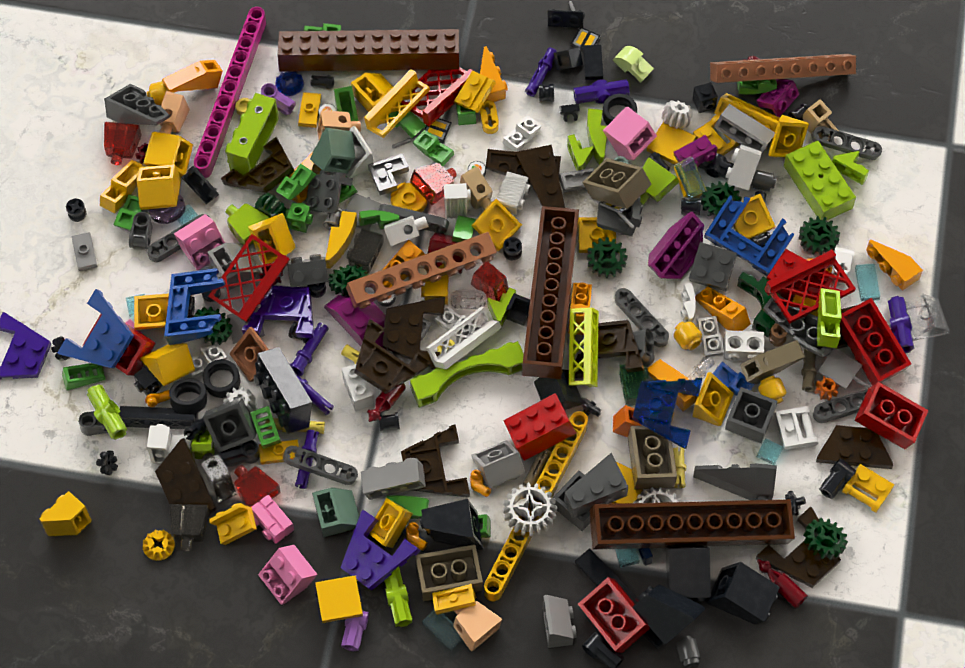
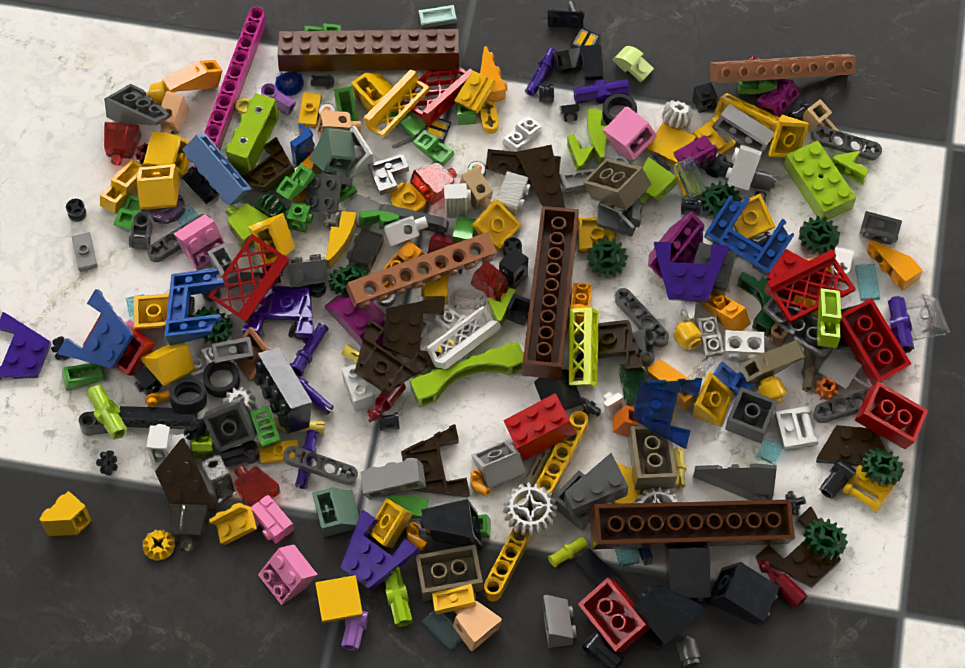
none -> medium blue brick [182,133,252,205]
none -> light grey slope [211,337,254,364]
none -> blue bracket [290,123,315,166]
none -> light aqua tile [419,5,457,28]
none -> black brick [499,247,528,289]
none -> neon yellow pin [548,536,588,567]
none -> white tile [603,392,625,419]
none -> dark purple wing [654,242,729,302]
none -> dark grey bracket [860,211,902,245]
none -> dark green gear [860,447,904,487]

